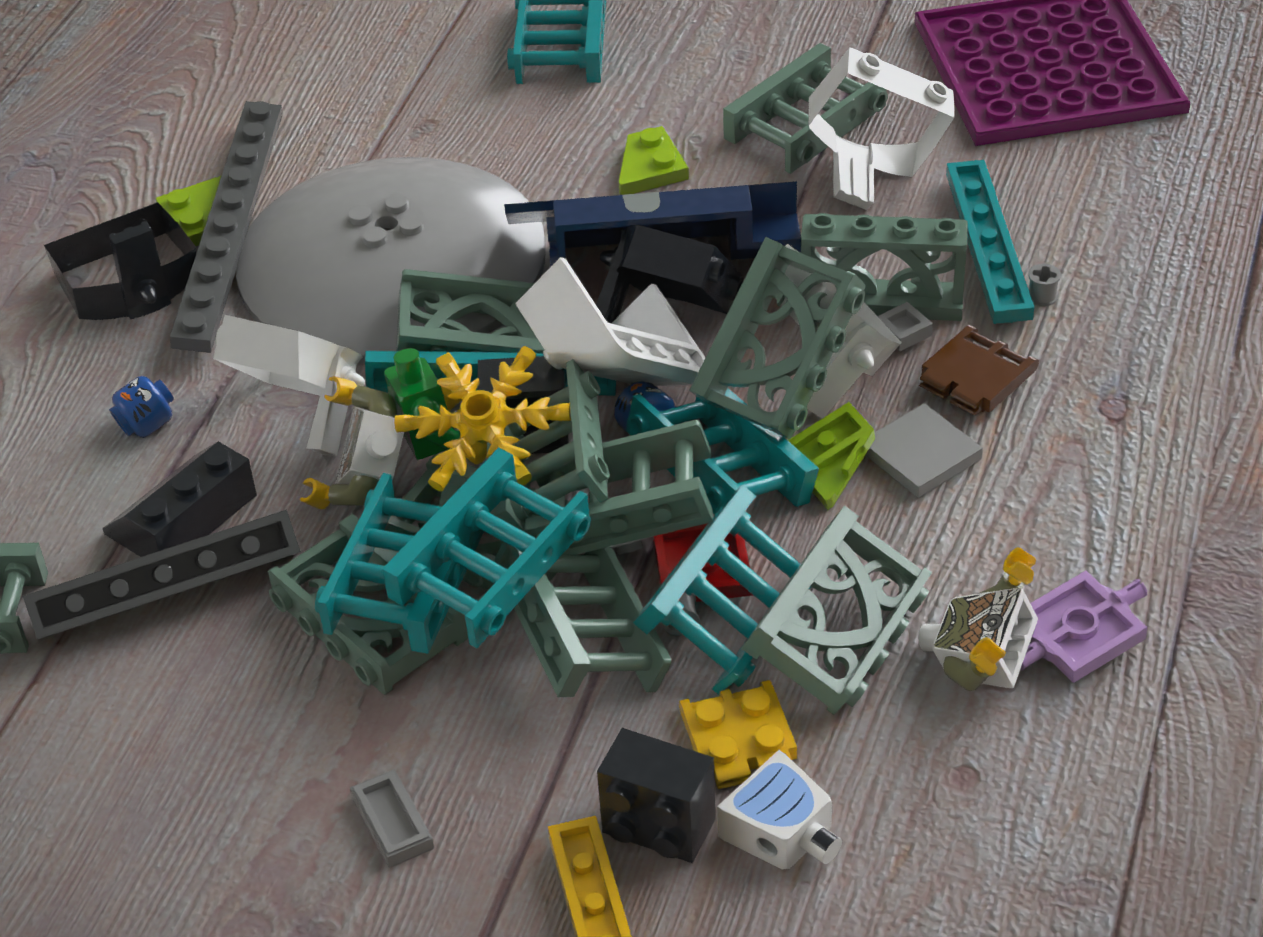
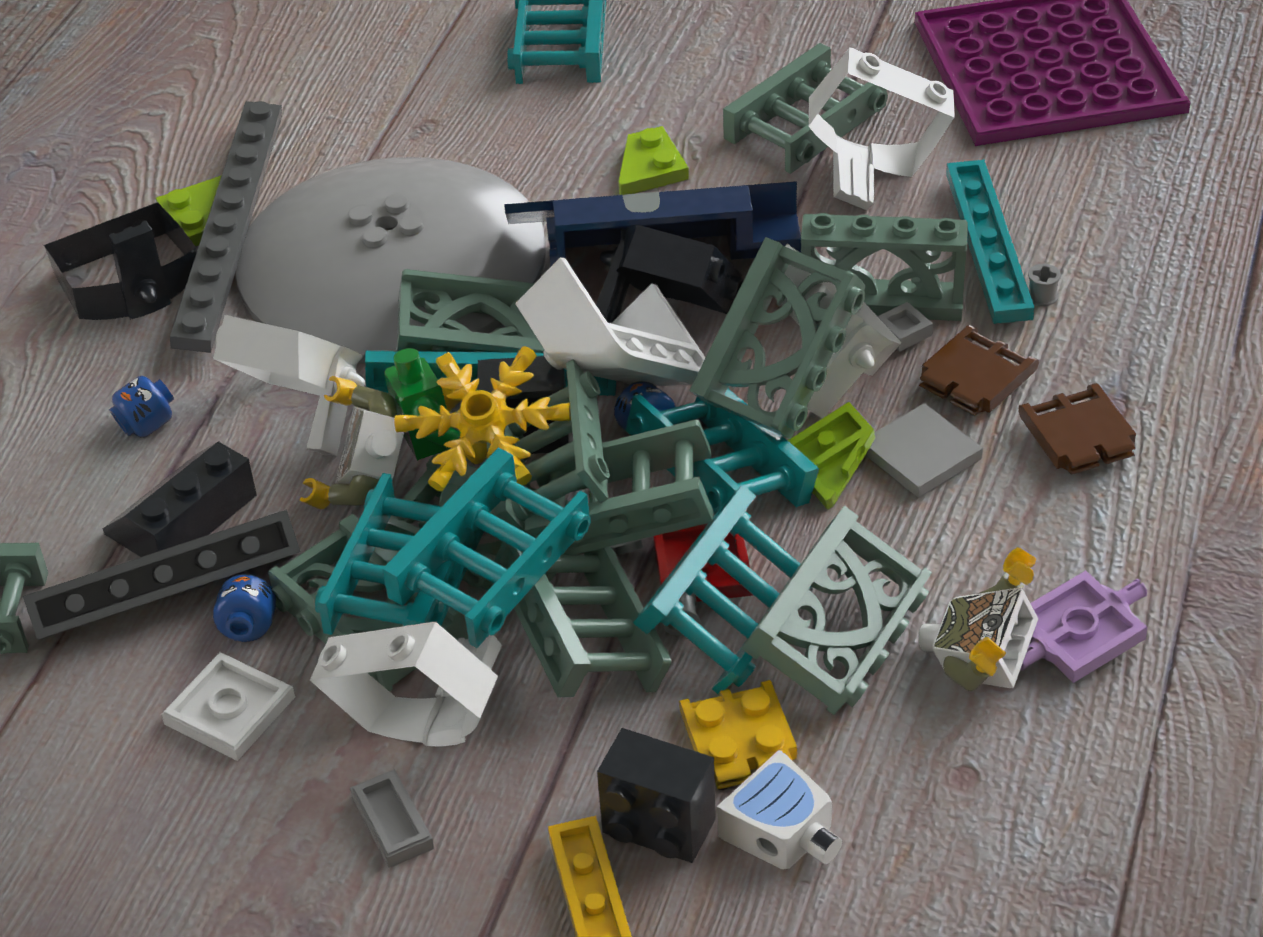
none -> white tile [161,652,295,761]
none -> blue head [213,574,276,642]
none -> white piece [310,622,502,746]
none -> reddish brown plate [1018,383,1136,475]

